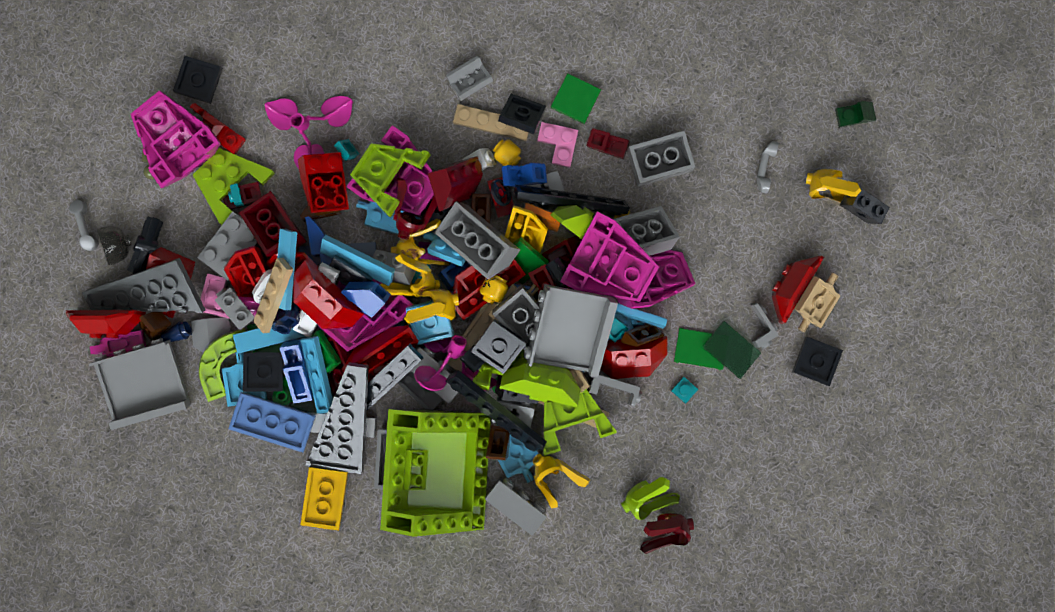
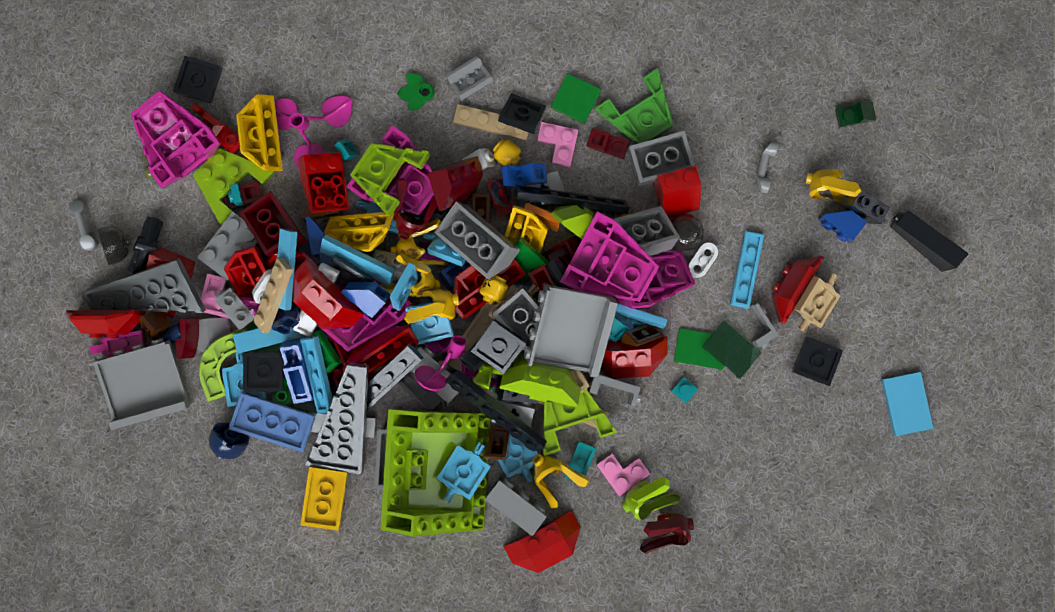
none -> dark red slope [175,318,199,359]
none -> dark blue cylinder [208,423,250,459]
none -> yellow wedge [236,94,283,172]
none -> yellow wedge [324,212,394,252]
none -> medium azure tile [389,263,418,311]
none -> green plate [397,73,435,111]
none -> medium azure plate [437,442,491,503]
none -> red wedge [503,510,581,573]
none -> teal plate [564,441,597,480]
none -> bright green wing [595,69,673,144]
none -> bright pink plate [596,453,650,496]
none -> red slope [653,165,701,218]
none -> clear smoke cylinder [670,214,704,252]
none -> white plate [688,243,718,278]
none -> medium azure tile [730,231,764,309]
none -> blue slope [818,211,867,242]
none -> medium azure tile [881,372,934,436]
none -> black slope [890,210,969,272]

